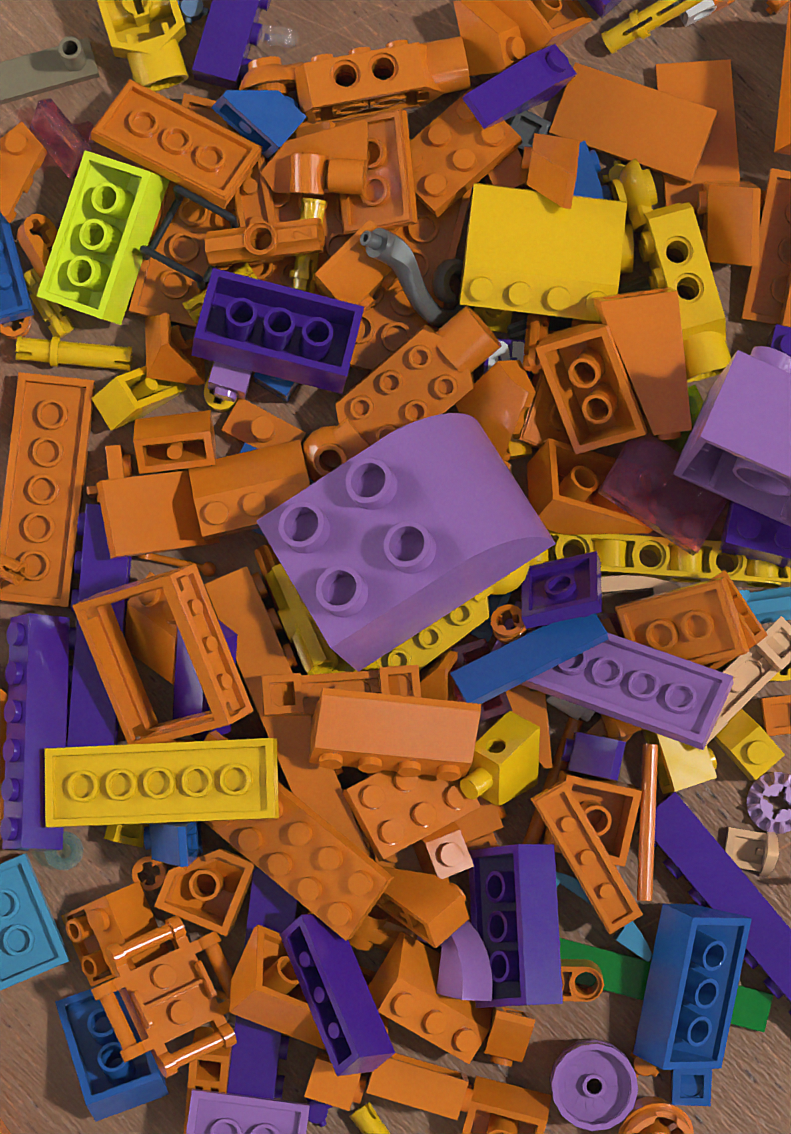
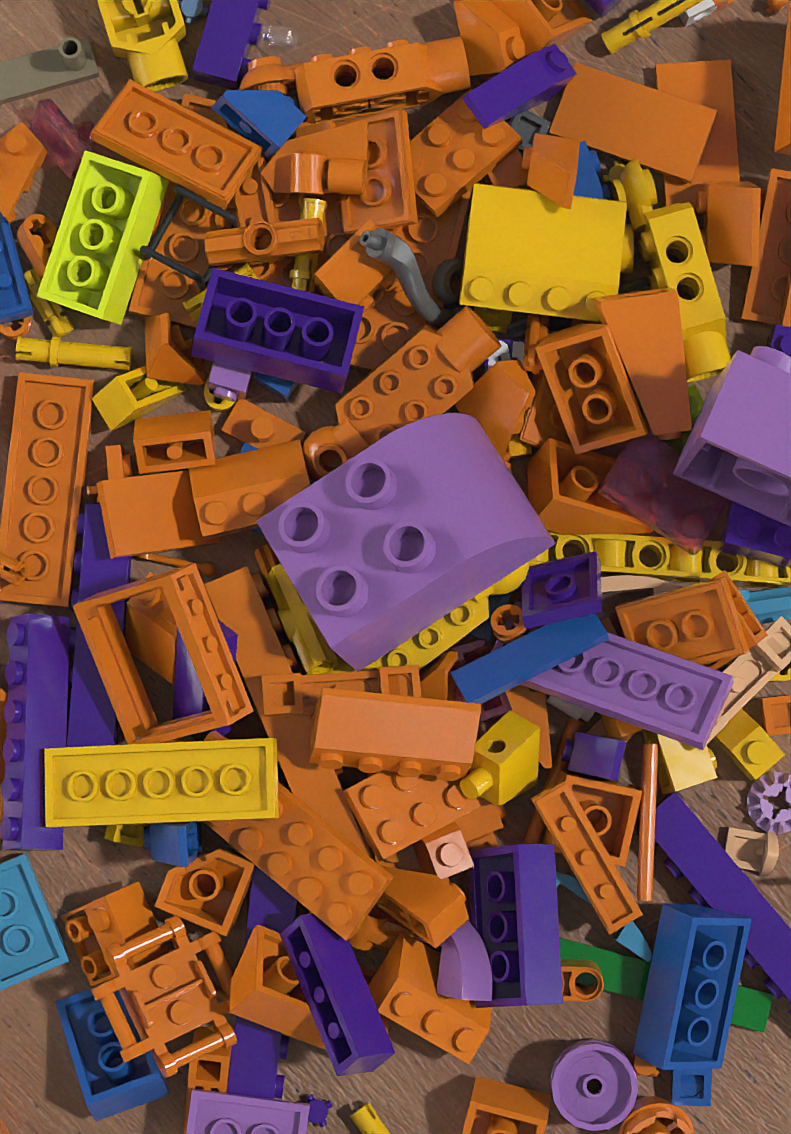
clear light blue plate [44,831,83,870] -> none
orange bush [132,856,168,891] -> none
orange brick [304,1051,367,1111] -> none
orange window [366,1052,473,1120] -> none
orange slope [483,1007,535,1067] -> none

